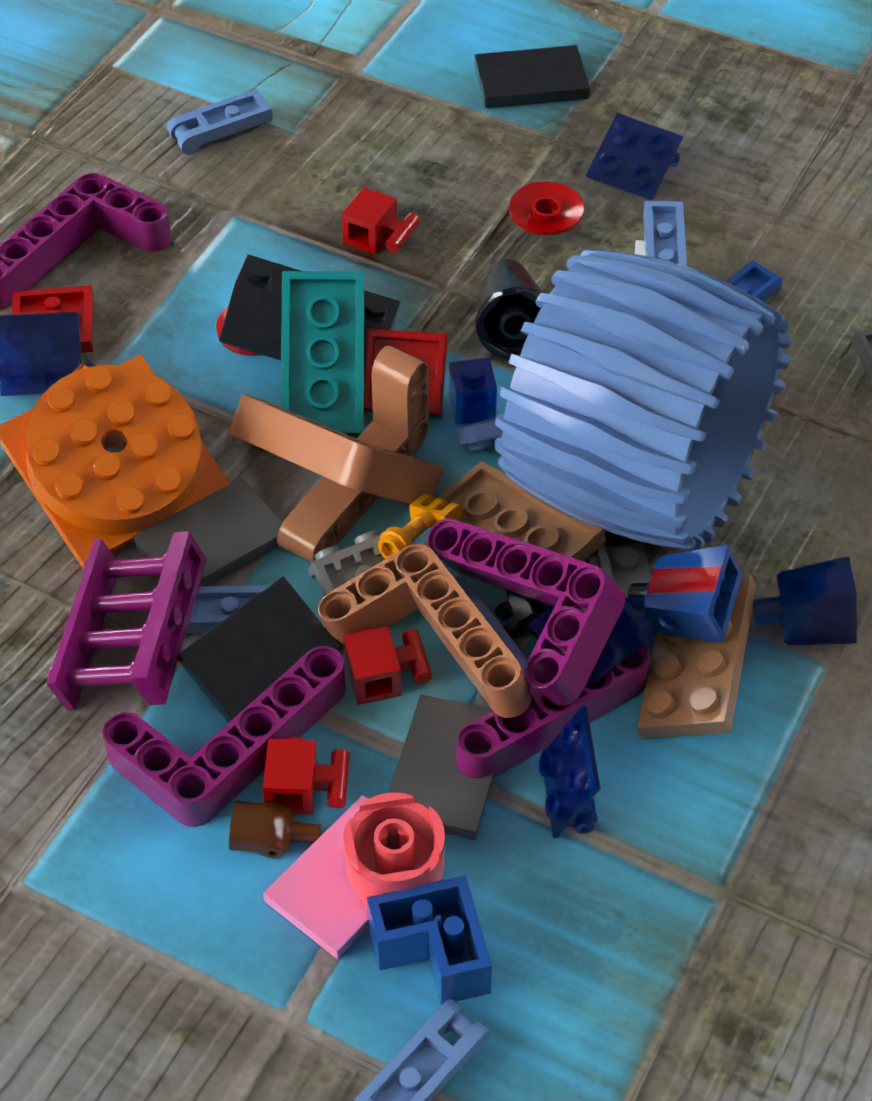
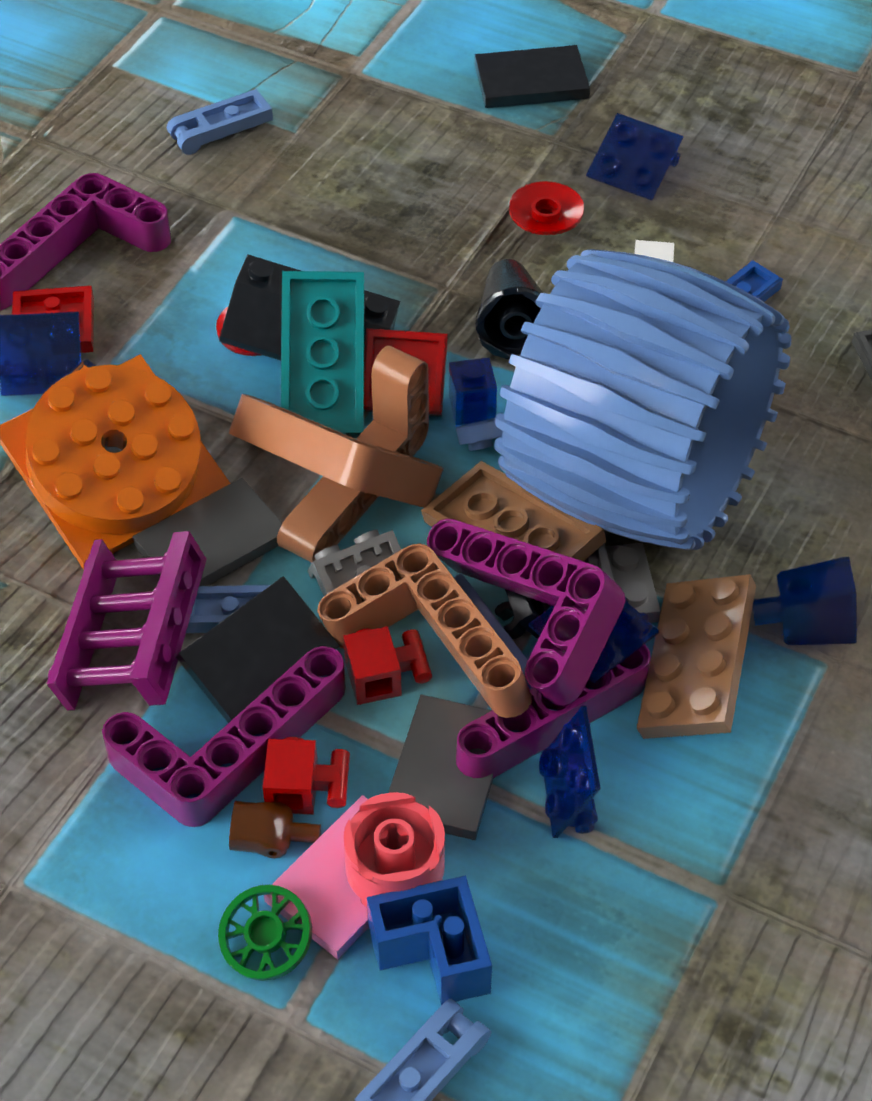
red brick [341,187,420,254] -> none
light orange hinge [378,494,463,559] -> none
blue torso [628,545,743,642] -> none
medium blue plate [643,201,687,266] -> none
none -> green wheel [218,885,312,981]

